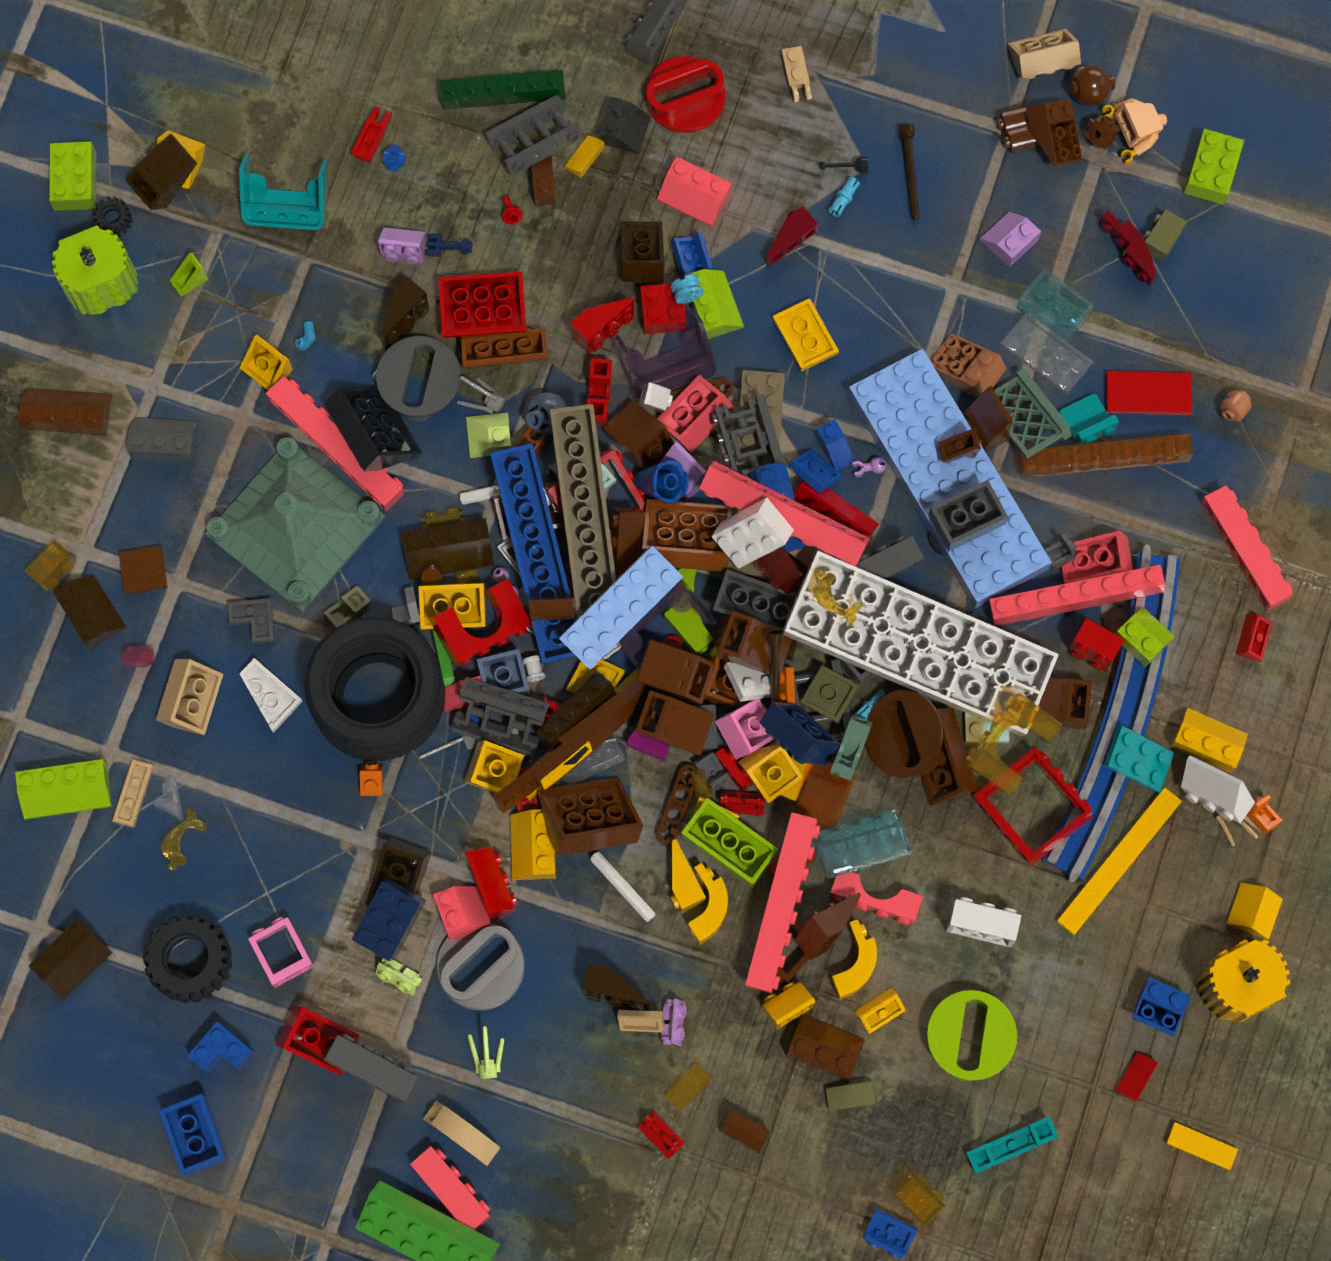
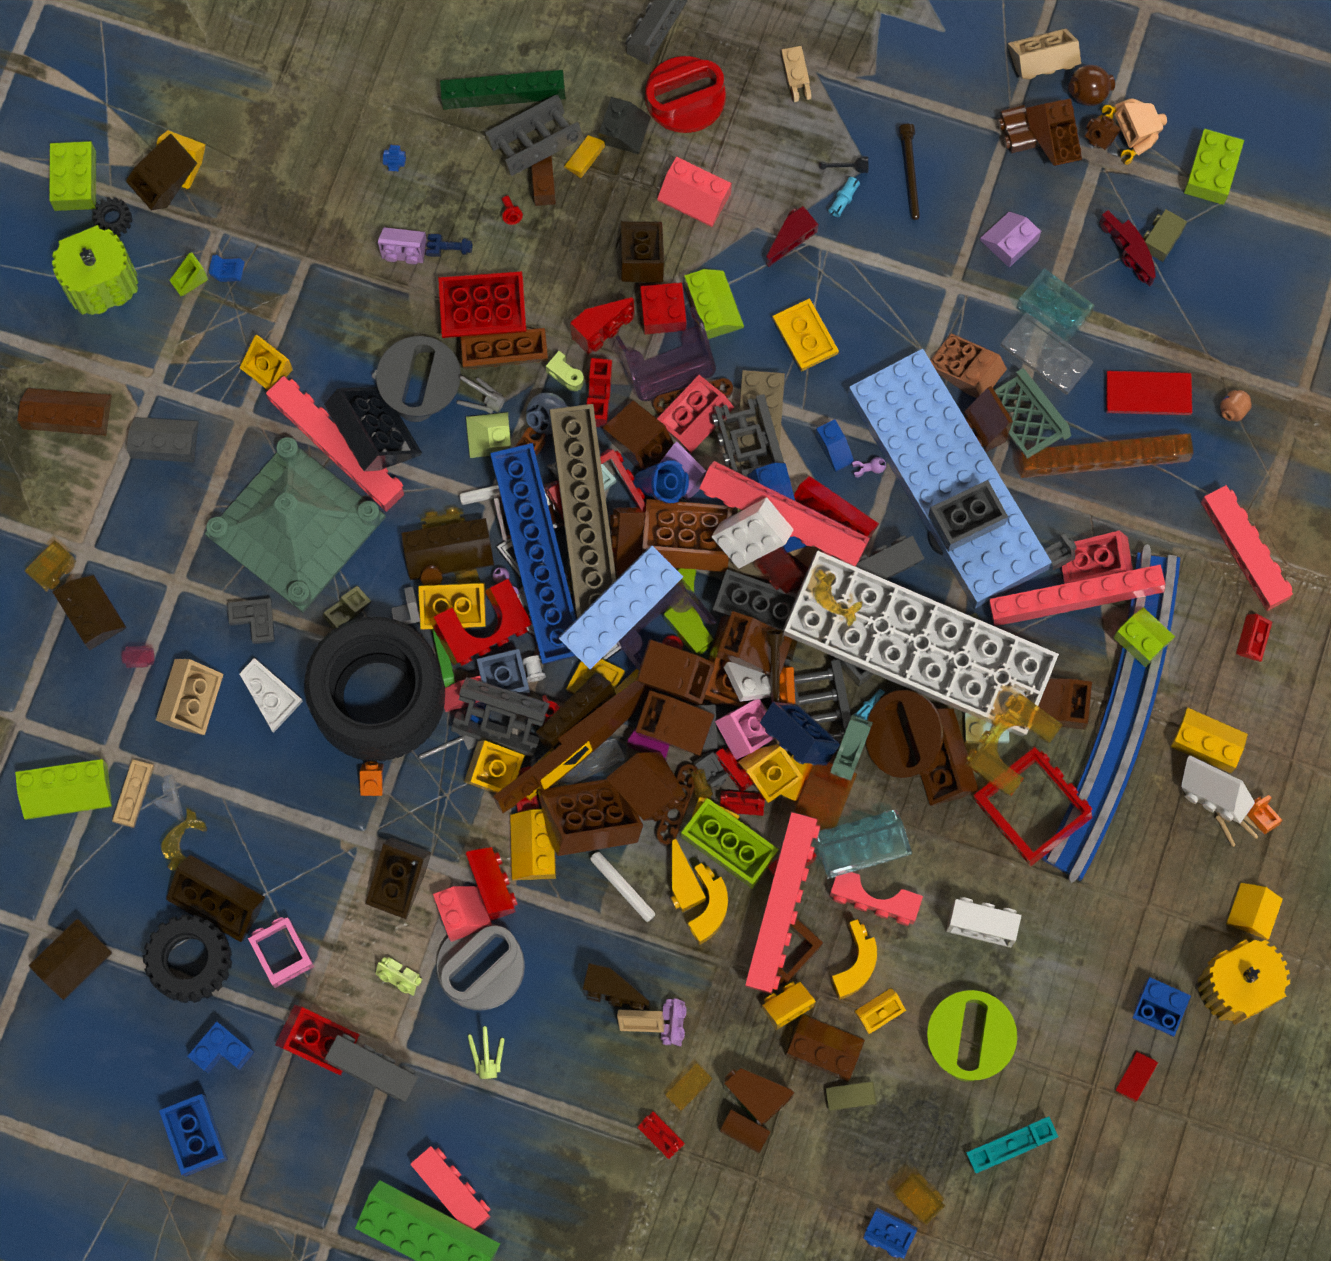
reddish brown tile [119,545,168,595] -> none
teal windscreen [239,154,328,230] -> none
dark azure arm [295,321,316,351] -> none
red hinge [351,107,392,164] -> none
dark blue brick [351,879,426,961] -> none
dark brown slope [381,277,430,351] -> none
tan arch [423,1101,500,1166] -> none
reddish brown brick [529,597,576,621] -> none
white slope [639,383,673,411] -> none
medium azure wheel [670,275,704,304] -> none
blue bracket [671,232,712,279] -> none
blue tile [788,449,842,494] -> none
reddish brown slope [795,892,861,961] -> none
olive tile [800,665,860,724] -> none
reddish brown slope [938,428,981,463] -> none
yellow tile [1057,788,1182,936] -> none
teal bracket [1060,394,1119,448] -> none
red brick [1068,618,1124,672] -> none
teal plate [1104,726,1174,793] -> none
yellow tile [1166,1122,1238,1171] -> none
none -> dark brown slope [166,855,265,942]
none -> blue bracket [209,255,245,282]
none -> yellowish green leg [546,351,584,391]
none -> reddish brown slope [607,752,686,822]
none -> reddish brown slope [724,1068,794,1126]

